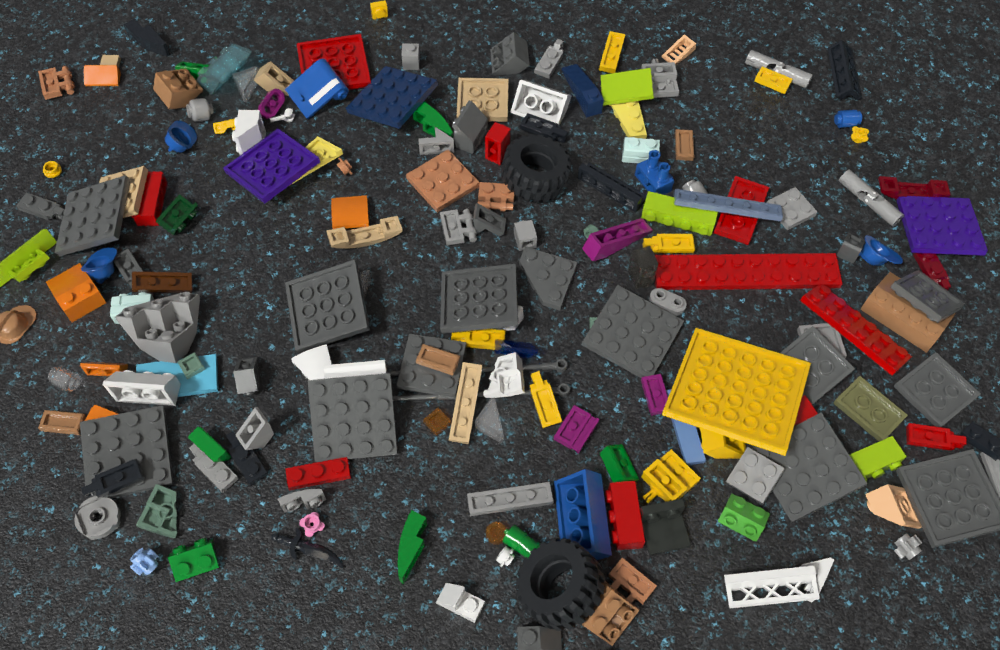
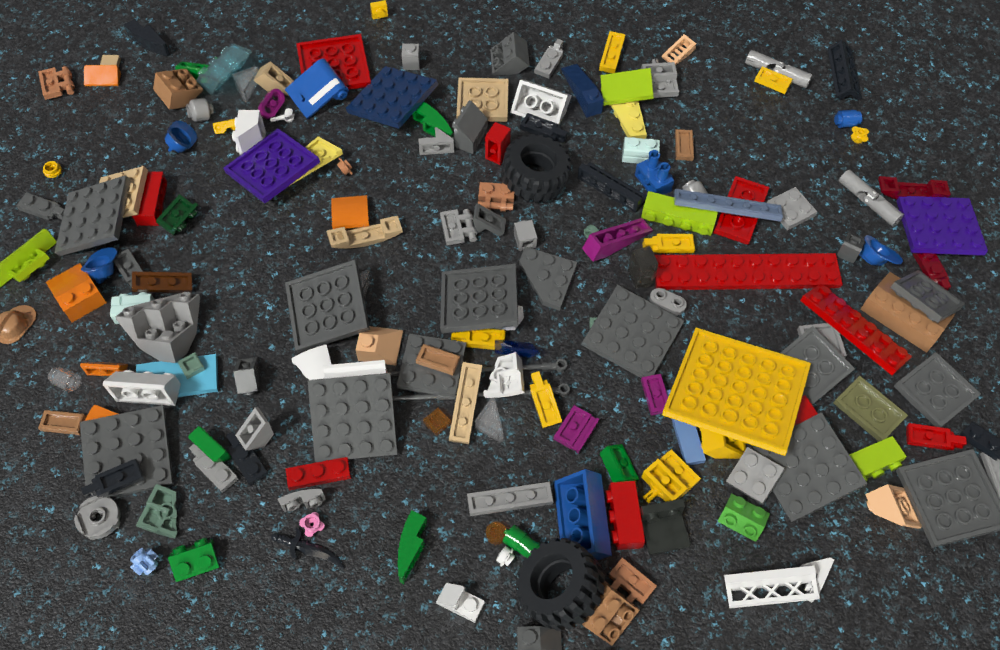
nougat plate [406,150,480,213] -> none
light grey gear [894,533,922,560] -> none
none -> light nougat slope [356,326,403,366]

